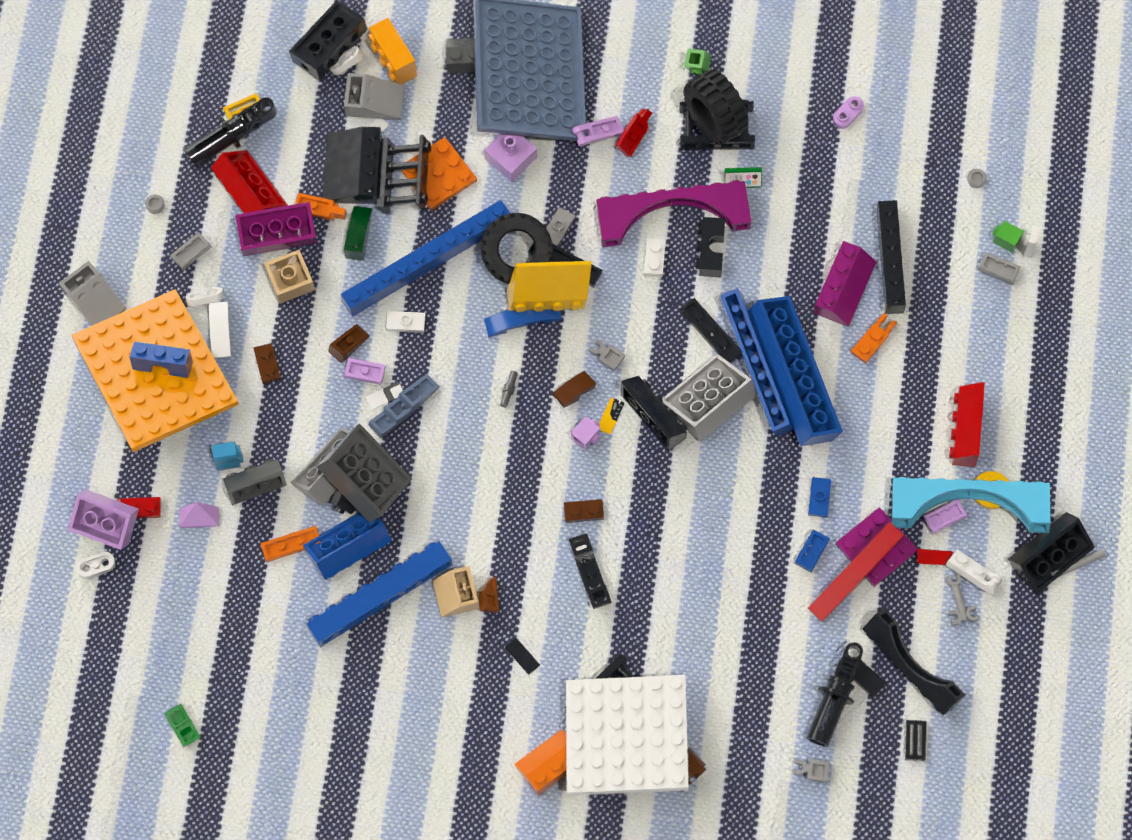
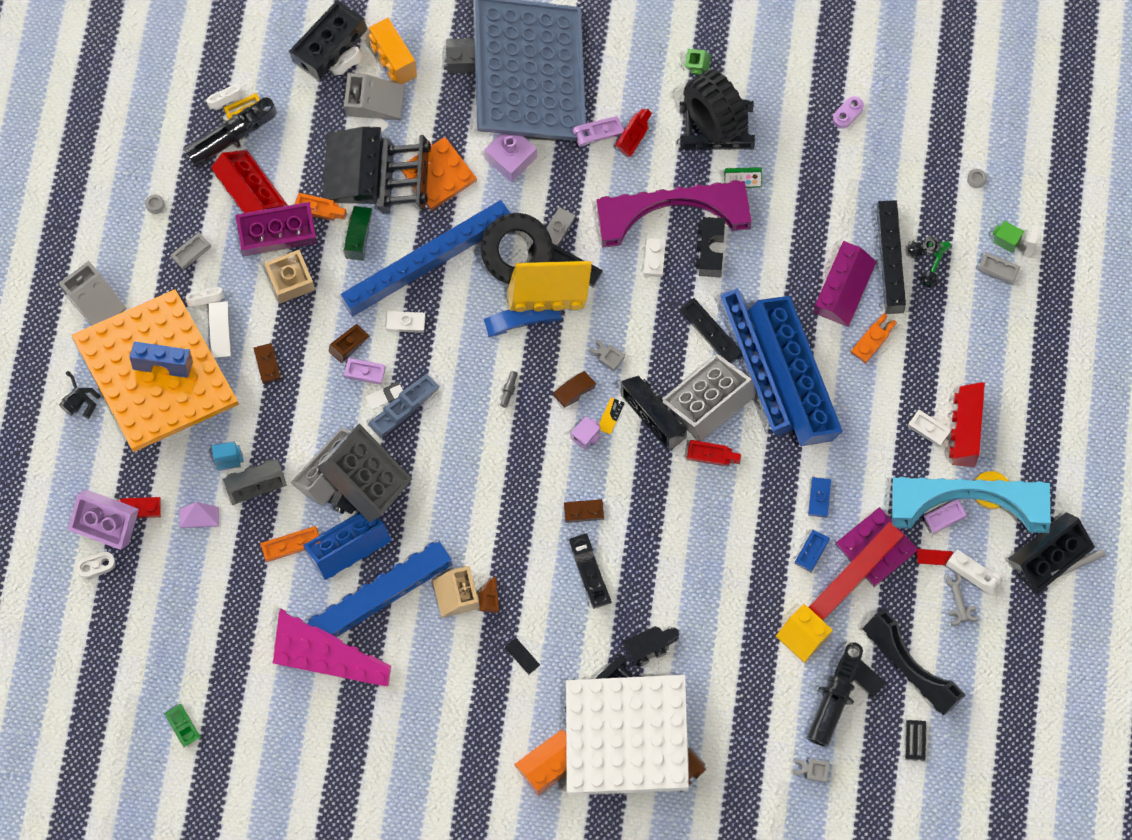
none -> black piece [59,371,101,419]
none -> white plate [206,85,243,110]
none -> dark pink wing [273,609,392,687]
none -> black hinge [623,626,679,667]
none -> red hinge [687,440,741,466]
none -> yellow slope [776,604,833,663]
none -> black plant [908,236,951,288]
none -> white plate [908,410,951,447]

